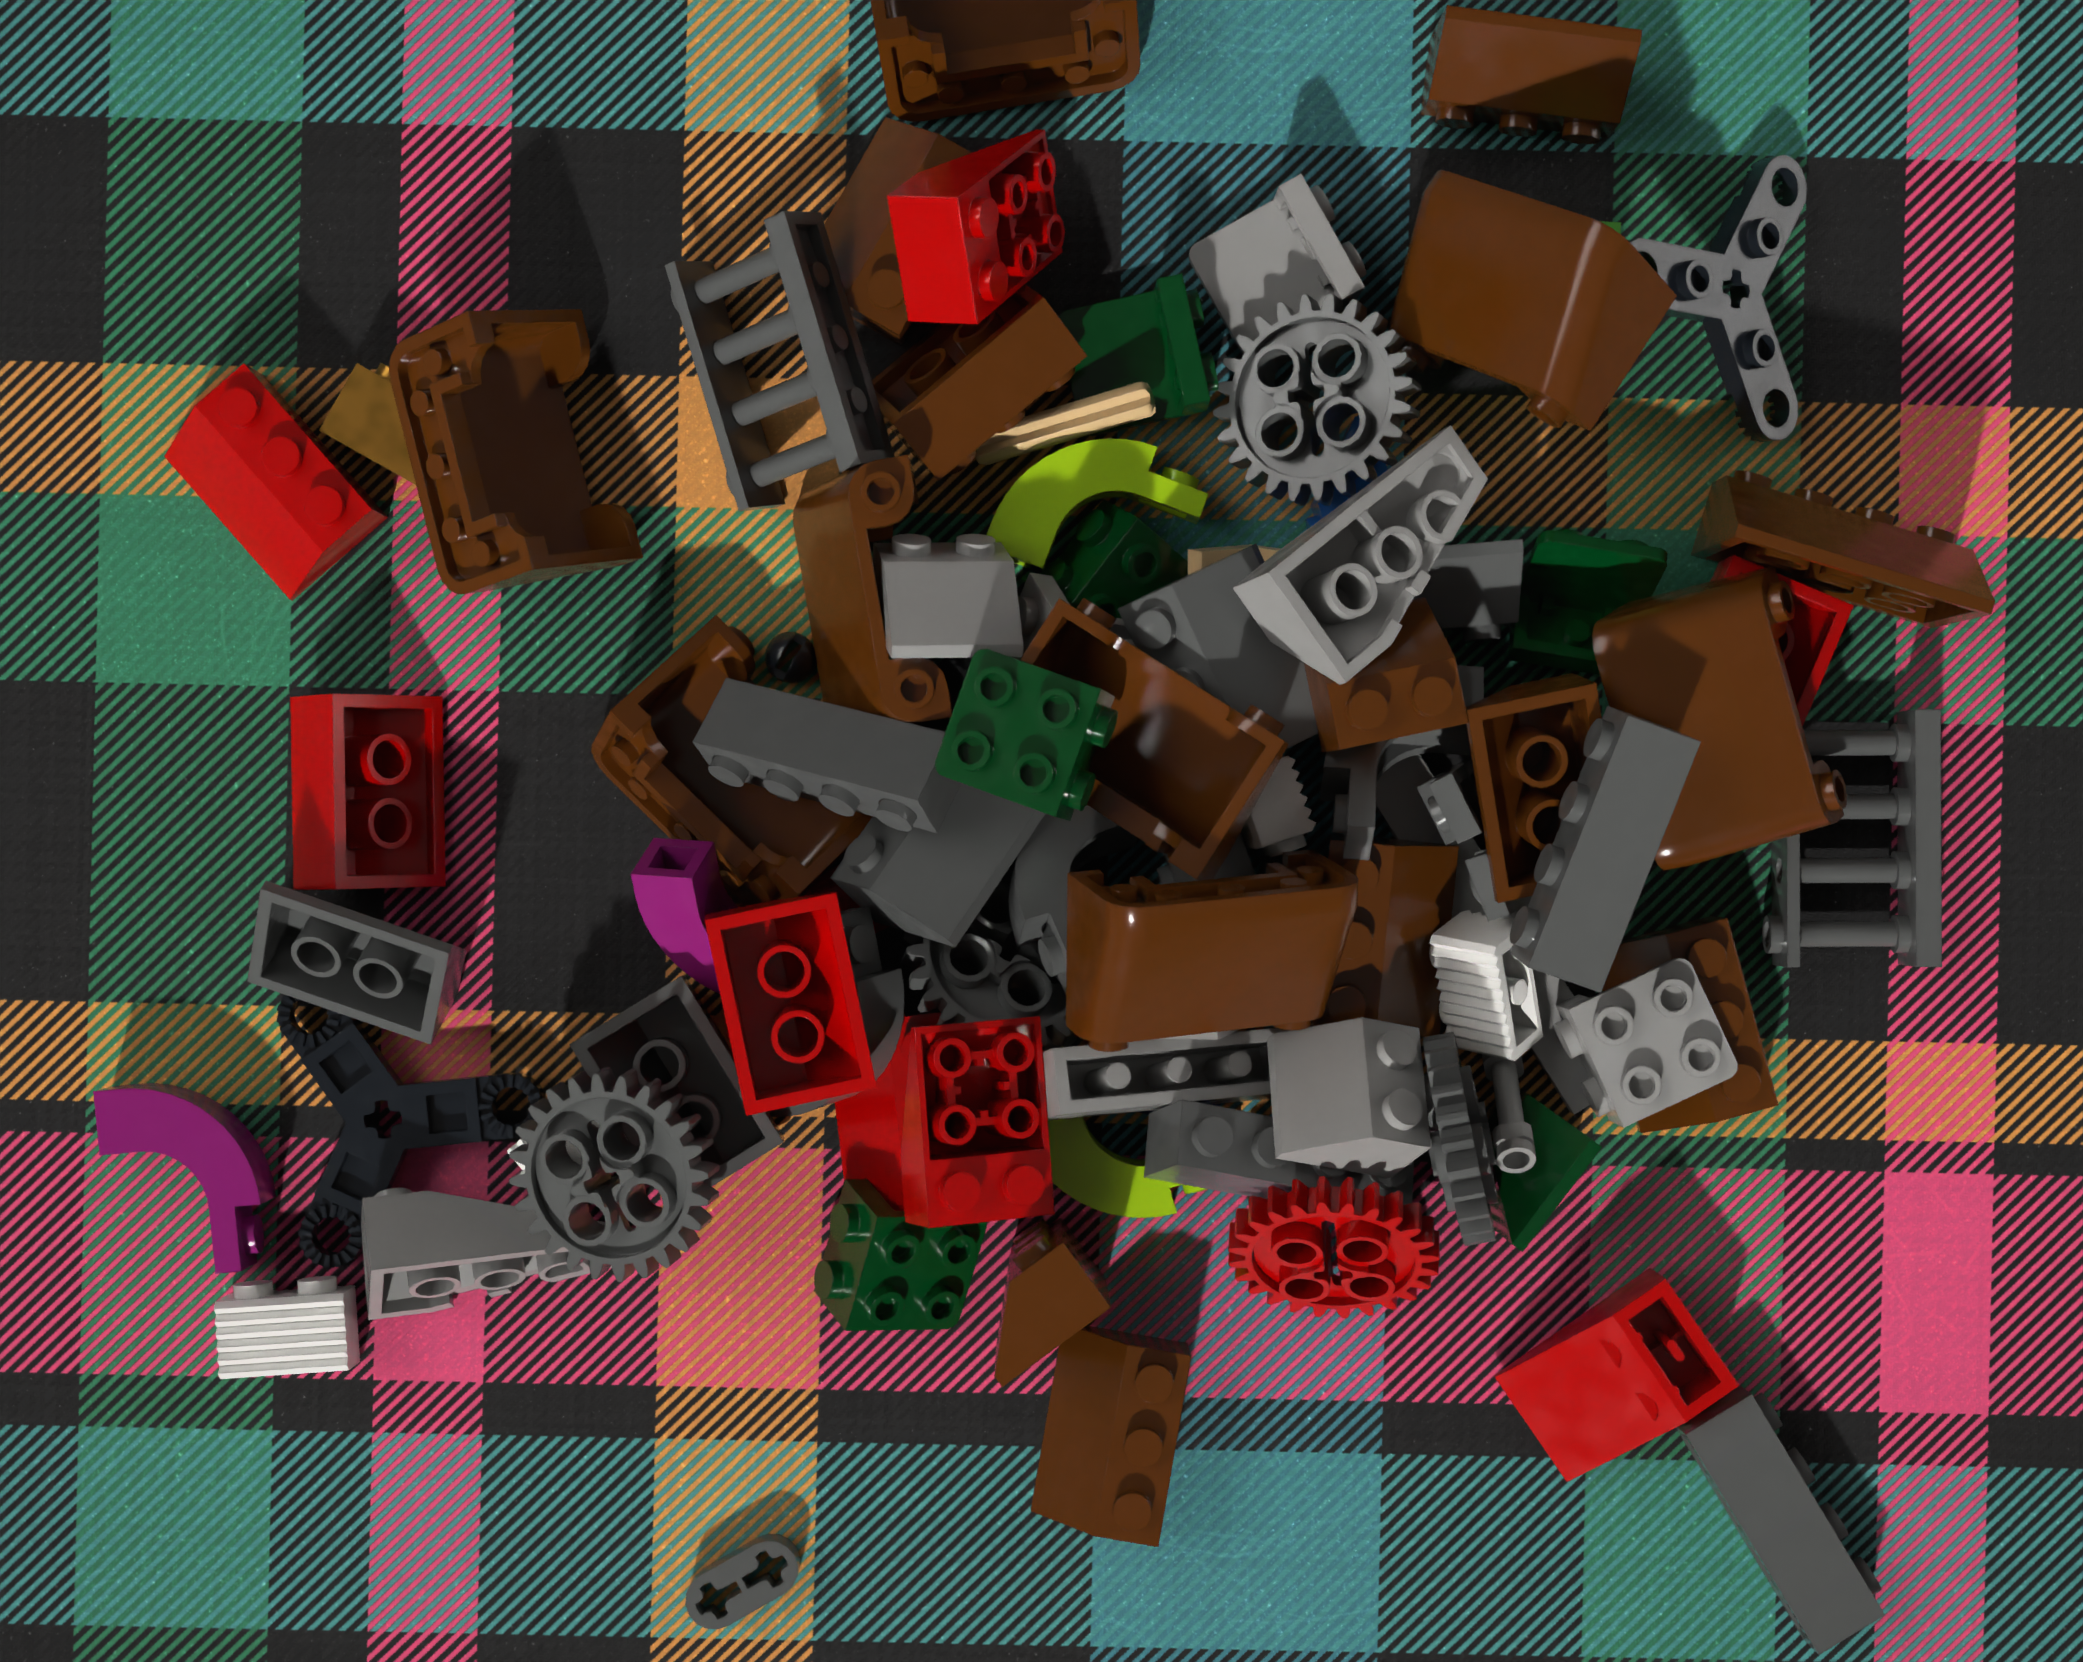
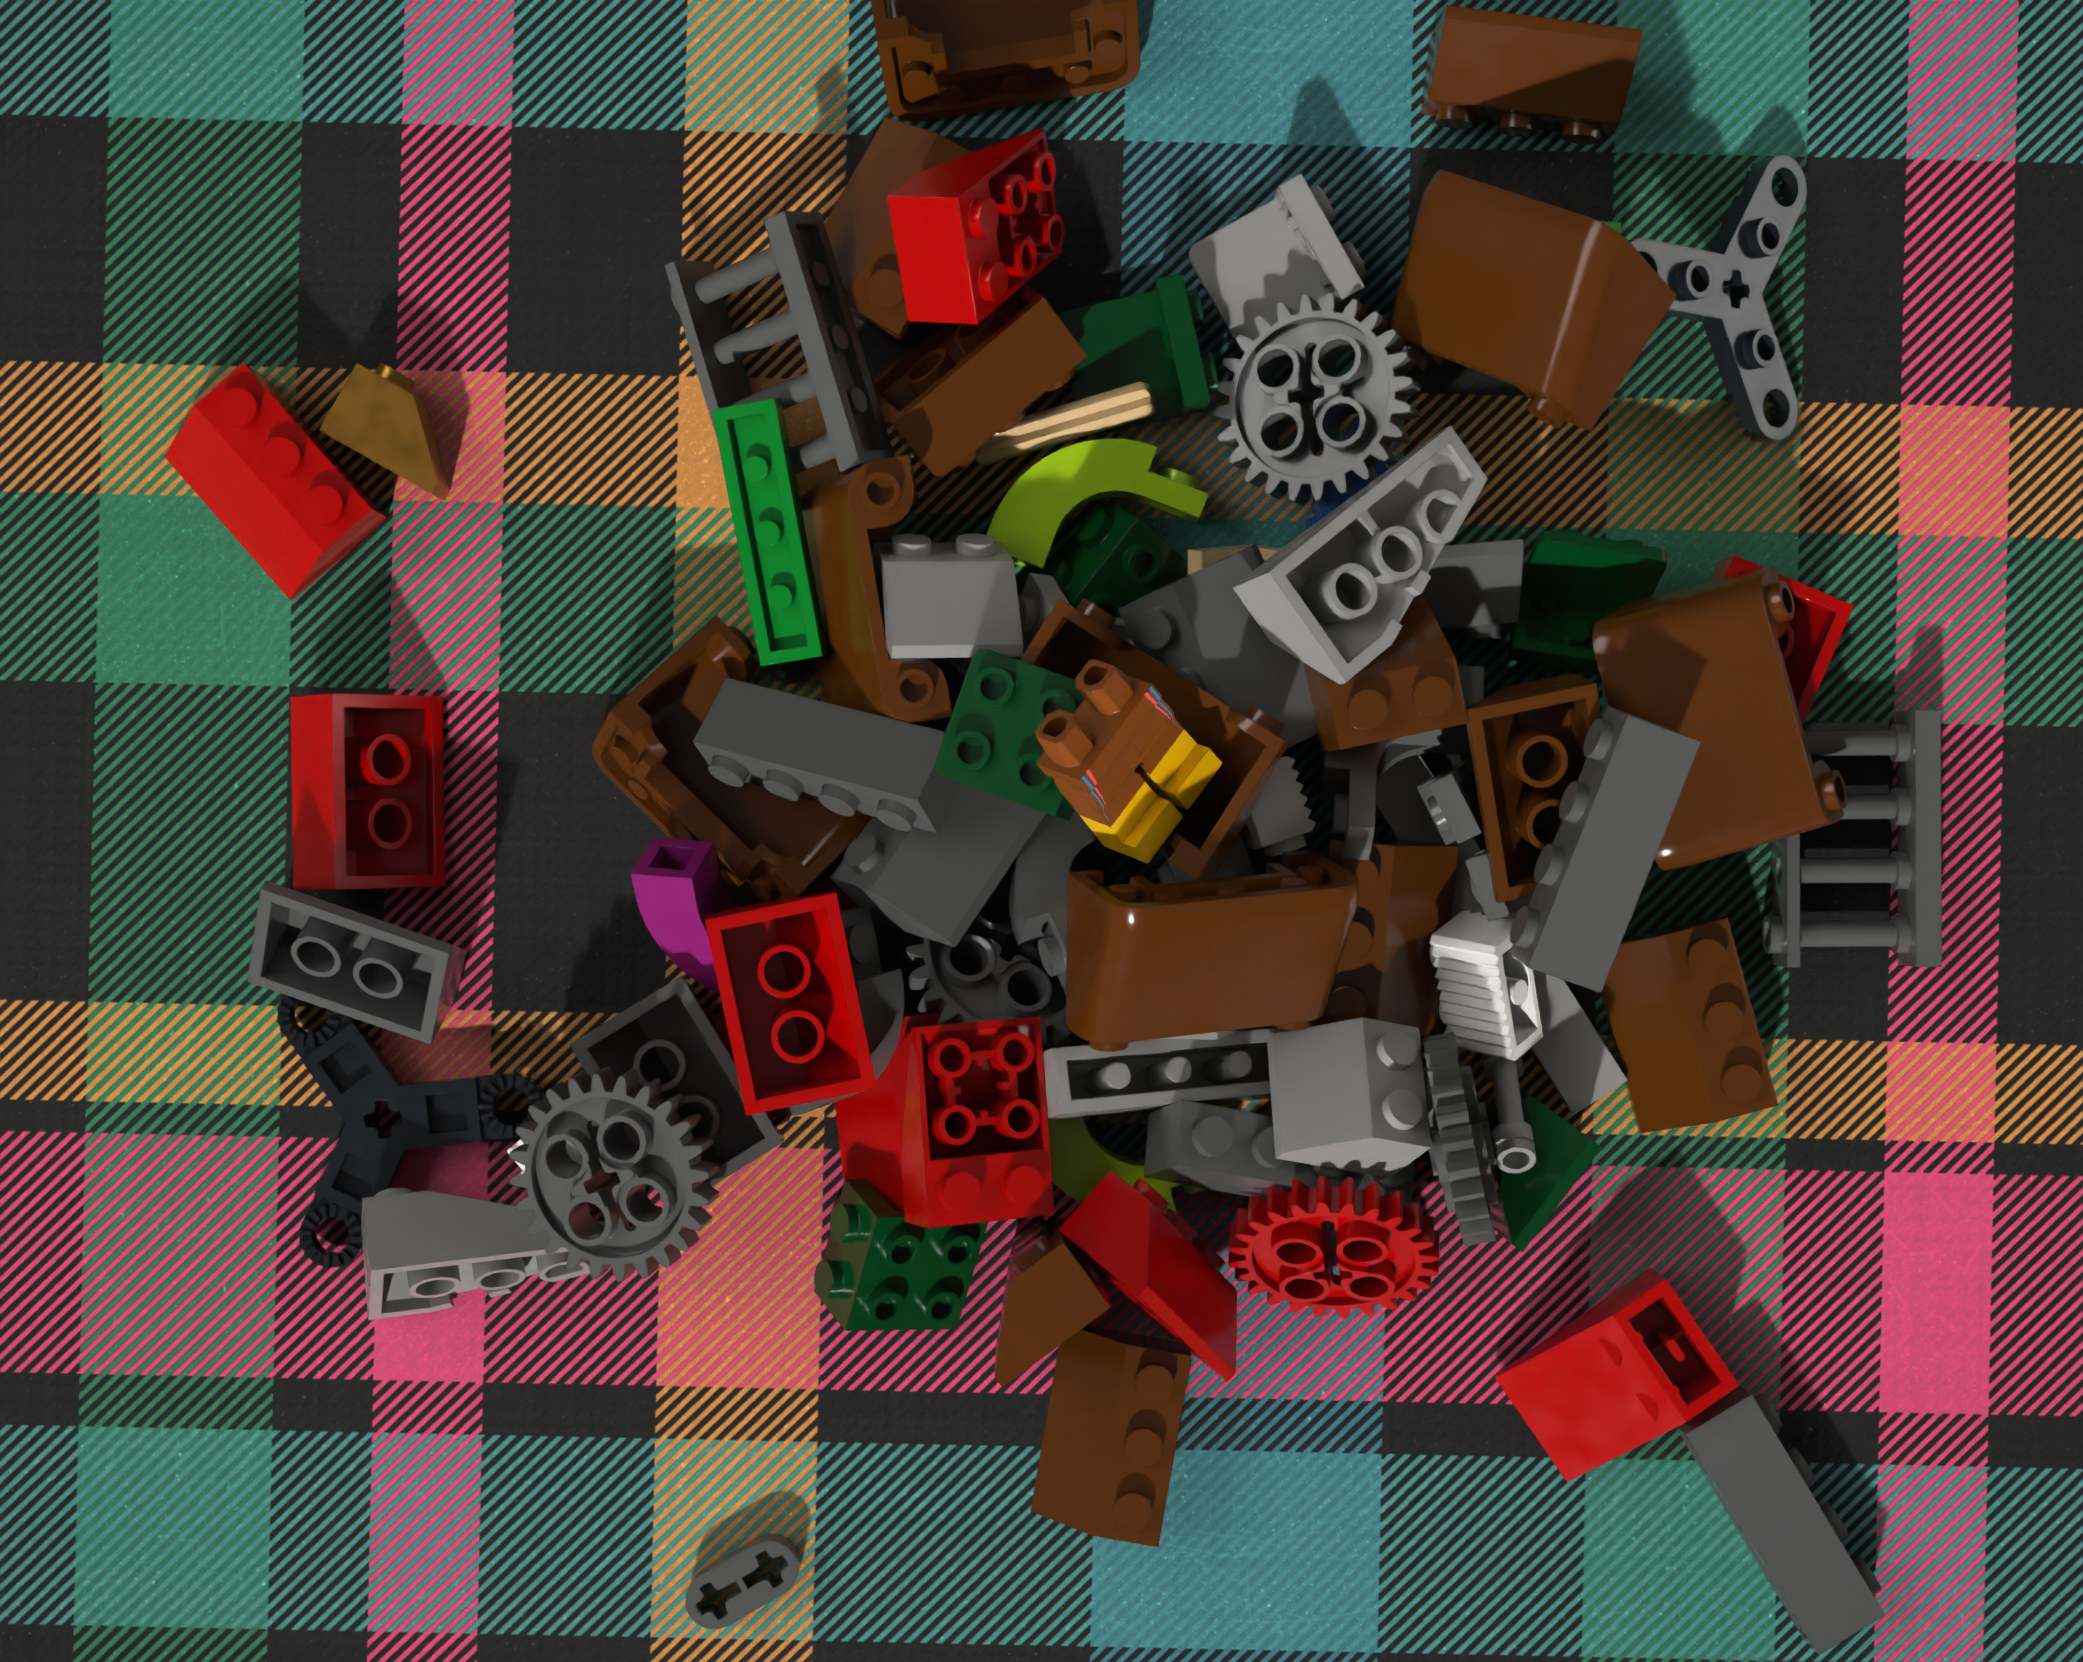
magenta arch [93,1083,276,1274] -> none
white brick [214,1276,360,1379] -> none
reddish brown windscreen [389,309,643,594] -> none
light grey bracket [1554,958,1738,1128] -> none
reddish brown slope [1691,470,1995,628] -> none
none -> green plate [712,397,828,666]
none -> dark orange hips [1035,659,1223,864]
none -> red slope [1059,1170,1237,1382]

